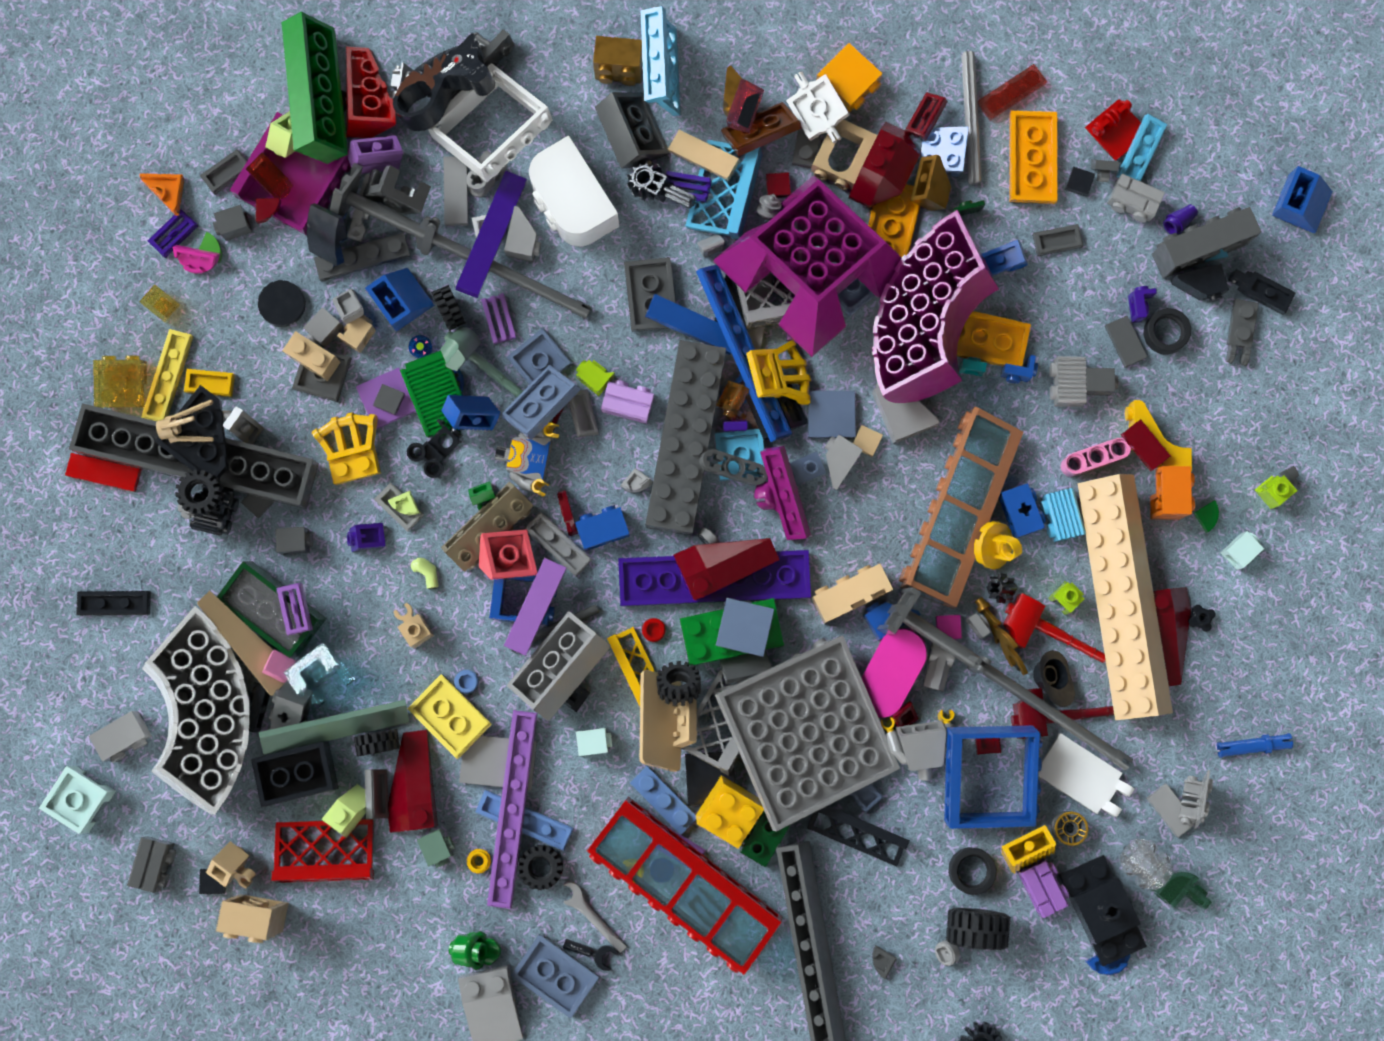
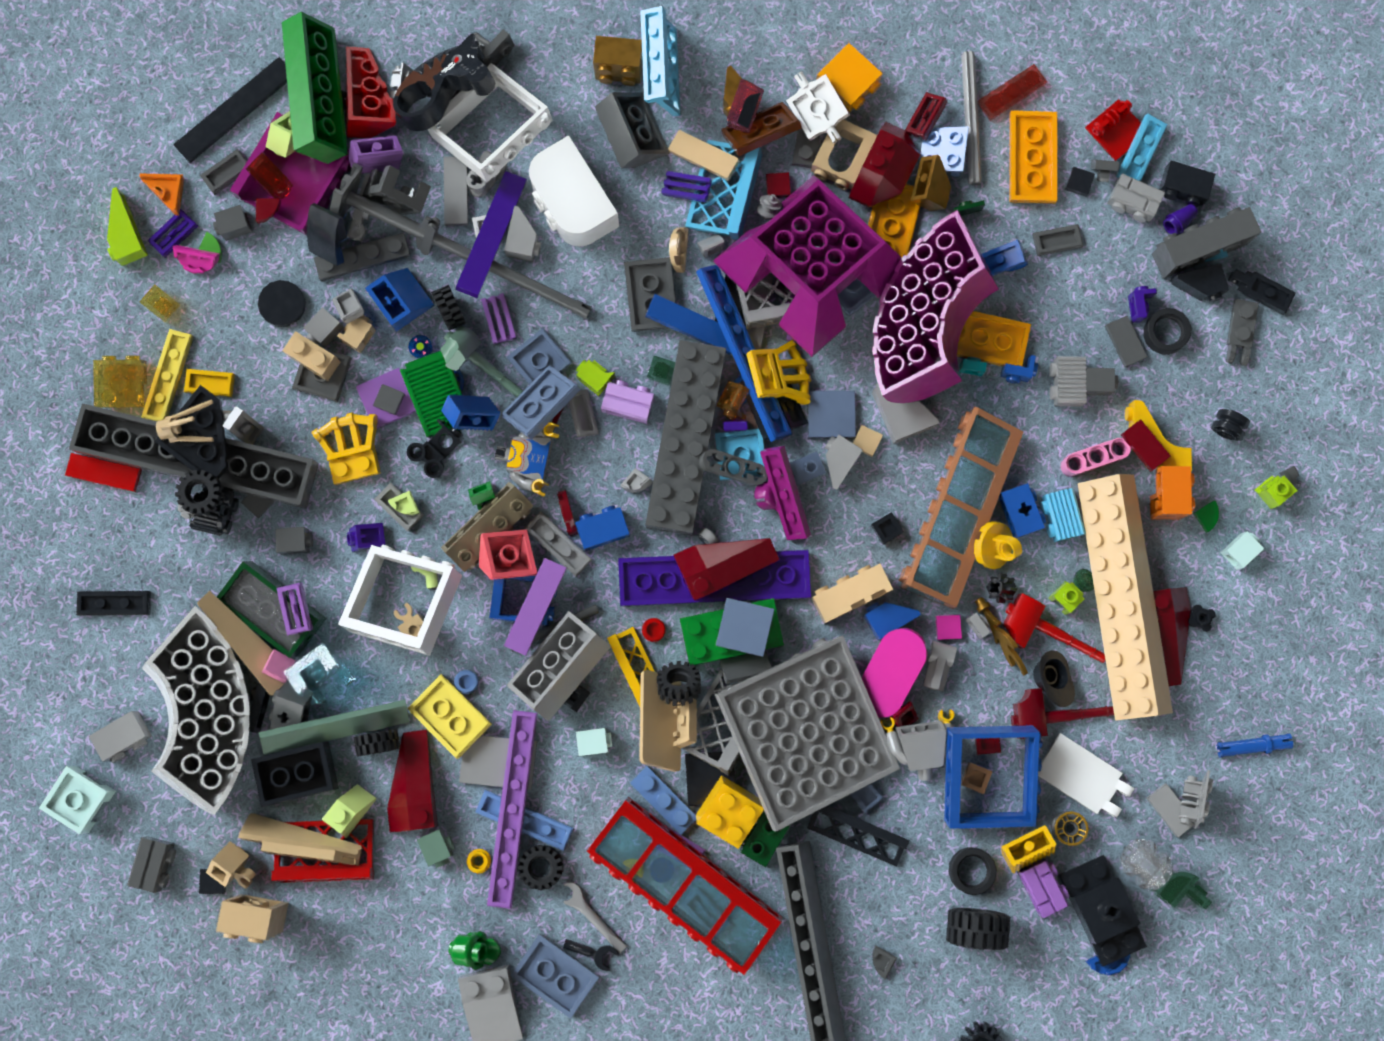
dark grey tile [365,769,389,819] -> none
black gear [627,160,696,209] -> none
dark grey piece [877,588,1133,770] -> none
light grey tile [935,939,960,966] -> none
blue slope [1272,166,1333,234] -> none
none -> lime slope [107,187,148,266]
none -> black tile [173,57,287,163]
none -> tan wedge [238,813,362,866]
none -> white window [338,545,462,656]
none -> clear green plate [647,356,675,386]
none -> tan tile [669,227,689,273]
none -> black plate [871,512,904,545]
none -> medium nougat plate [961,762,993,794]
none -> clear green plate [1073,569,1094,592]
none -> black brick [1159,160,1216,207]
none -> black wheel [1211,409,1250,441]

